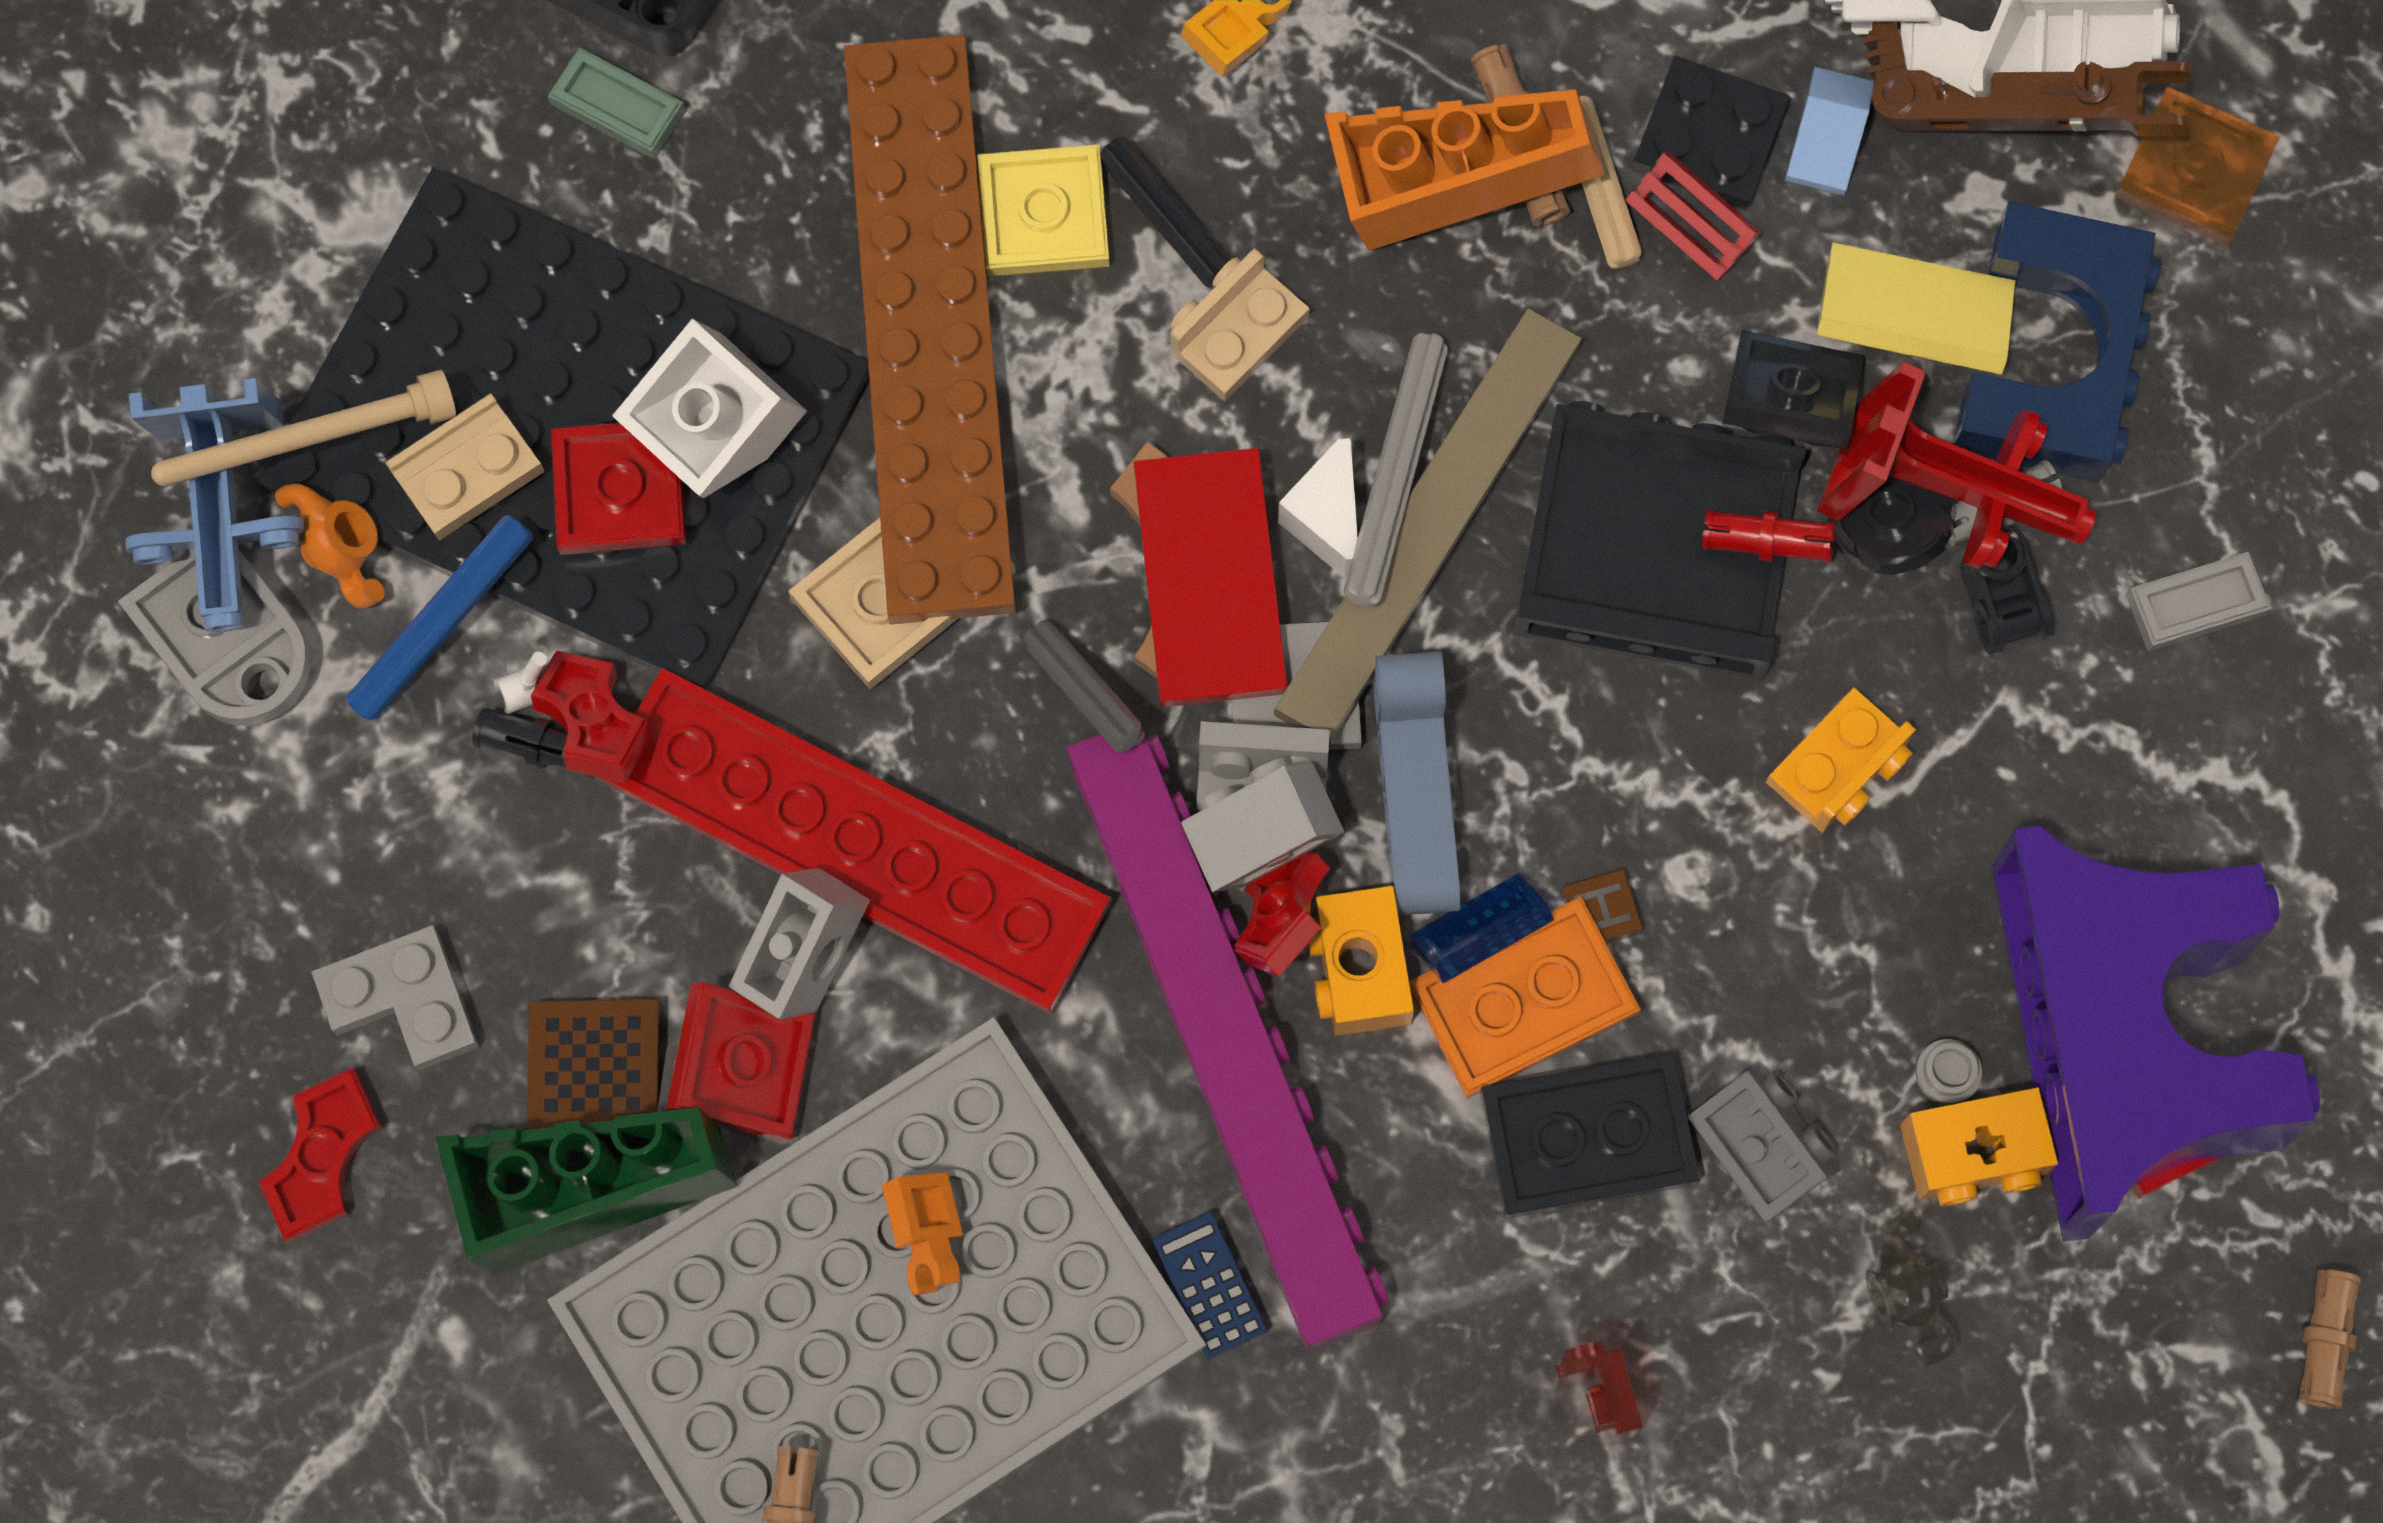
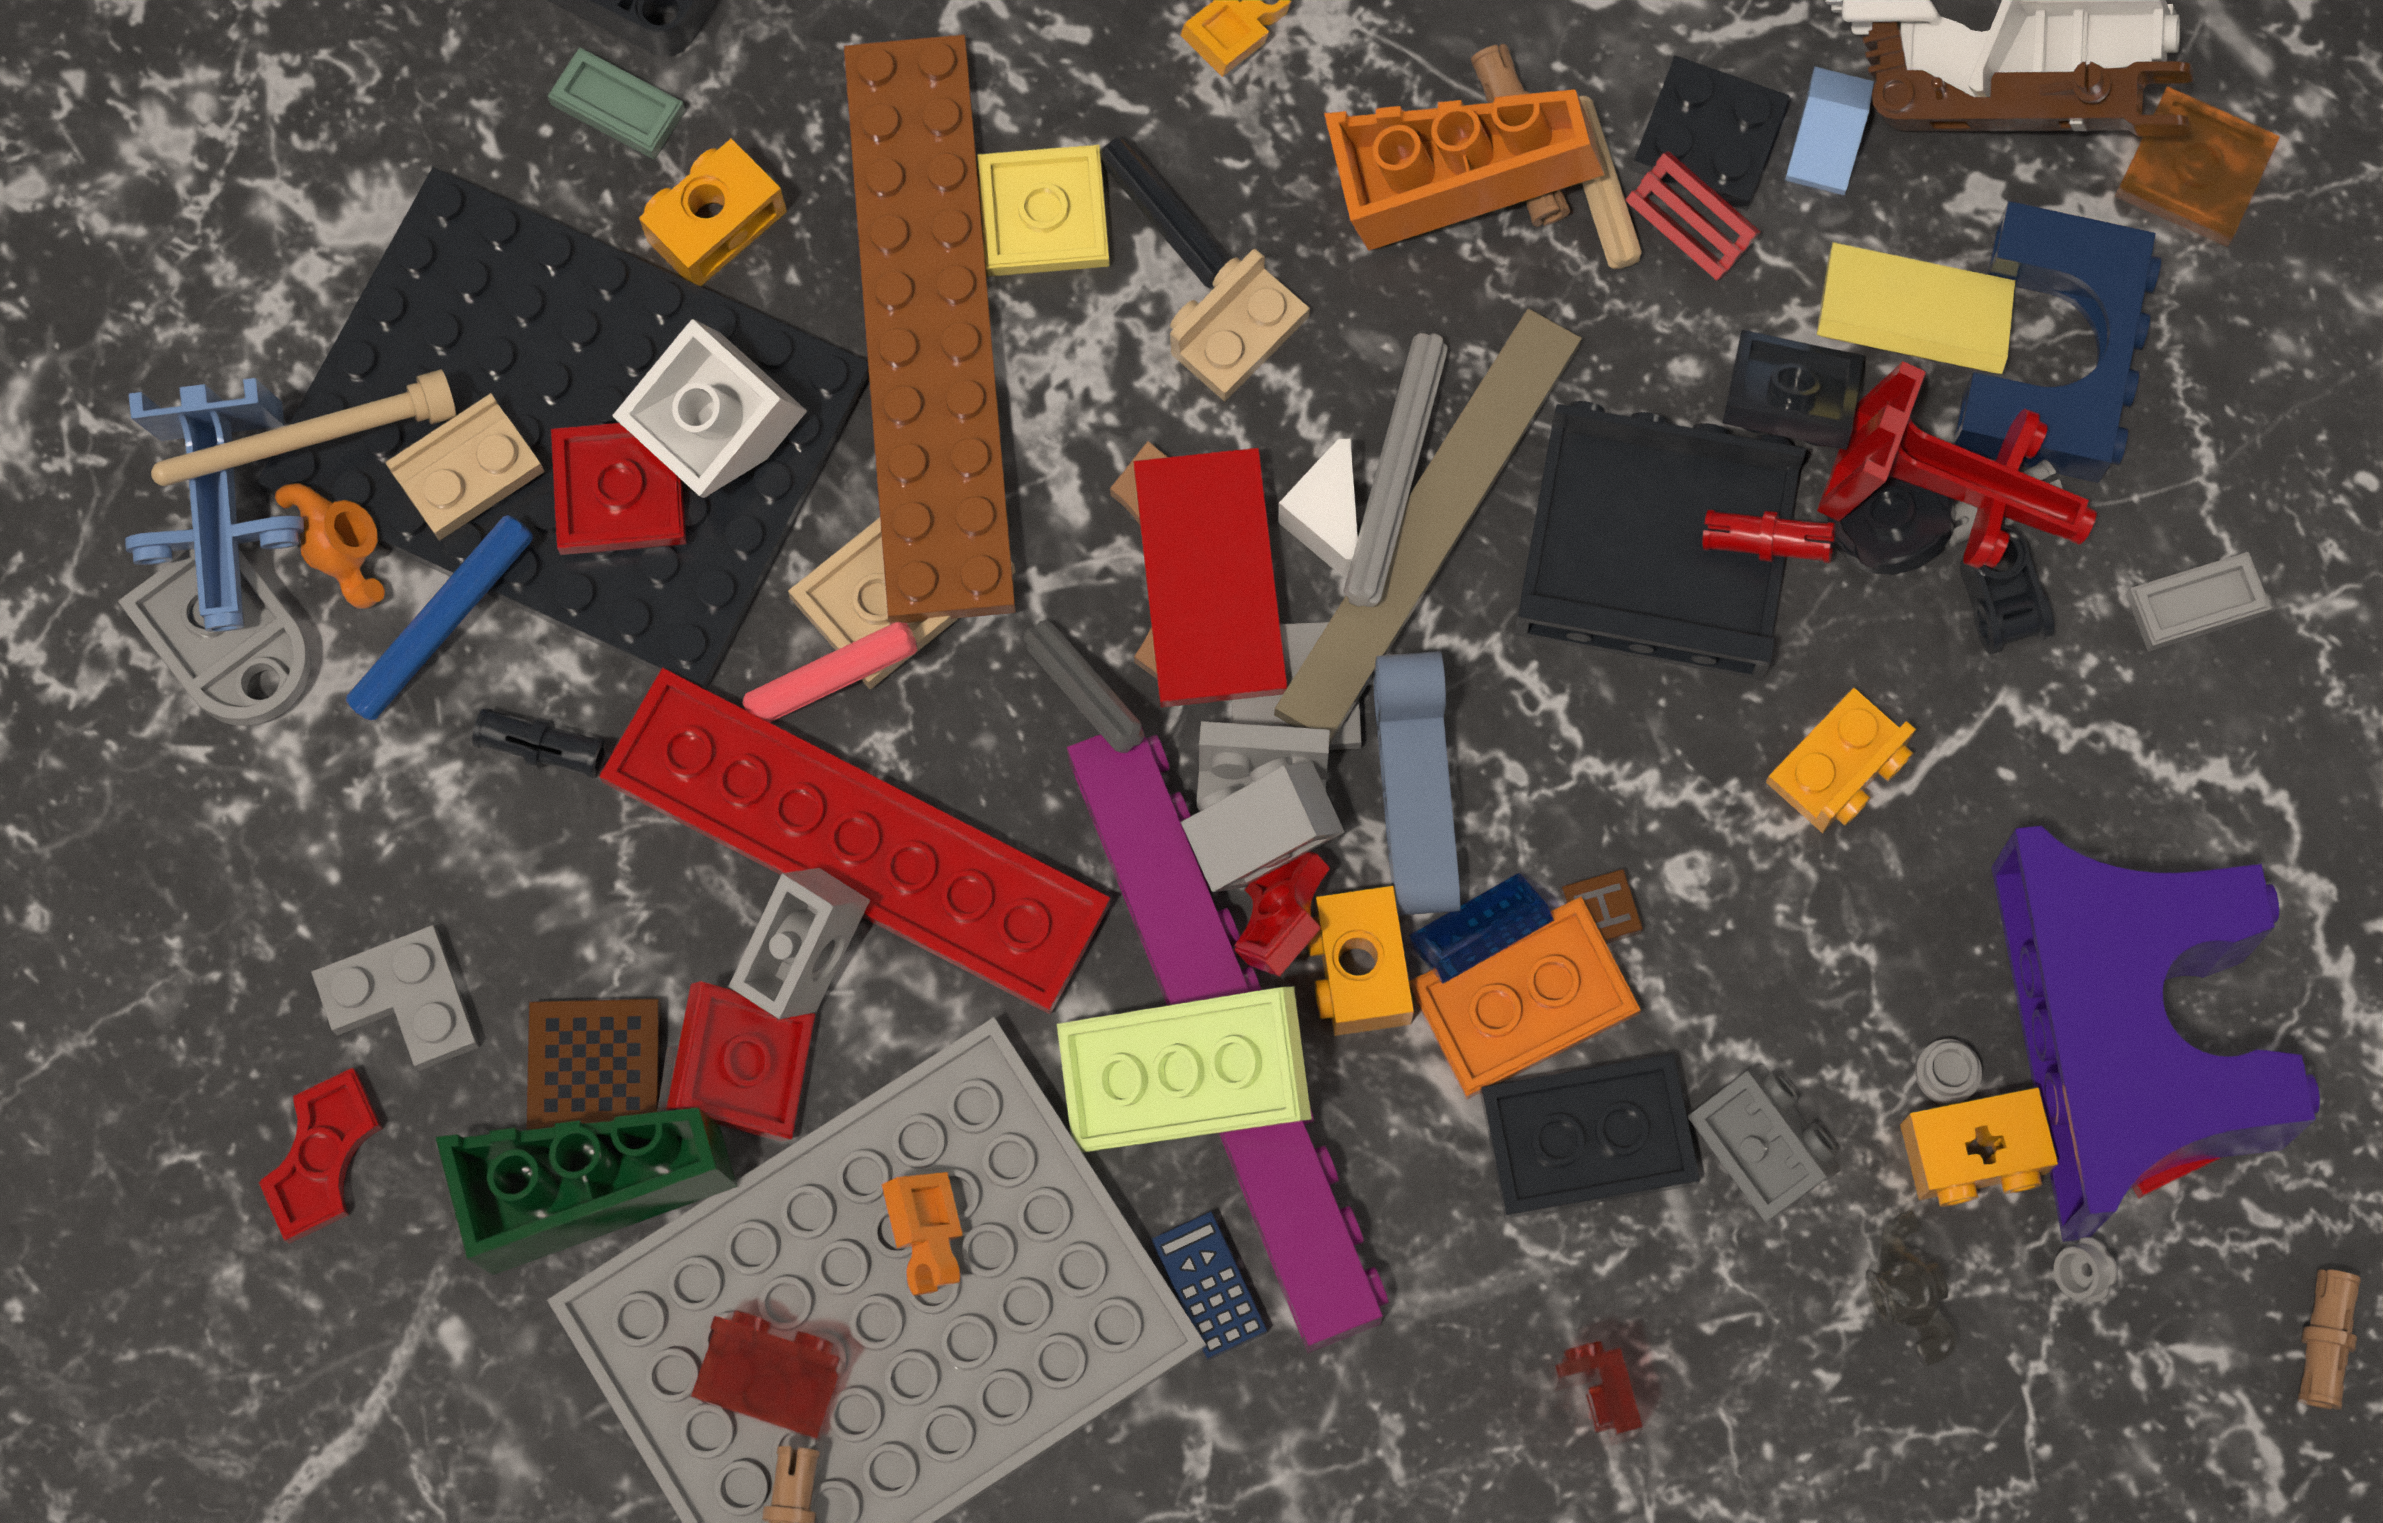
white hand [493,652,547,715] -> none
red tile [530,650,651,783] -> none
none -> light orange brick [639,139,787,286]
none -> clear red bracket [691,1310,846,1441]
none -> coral axle [743,622,918,723]
none -> yellowish green piece [1057,987,1312,1153]
none -> light grey plate [2054,1237,2118,1302]

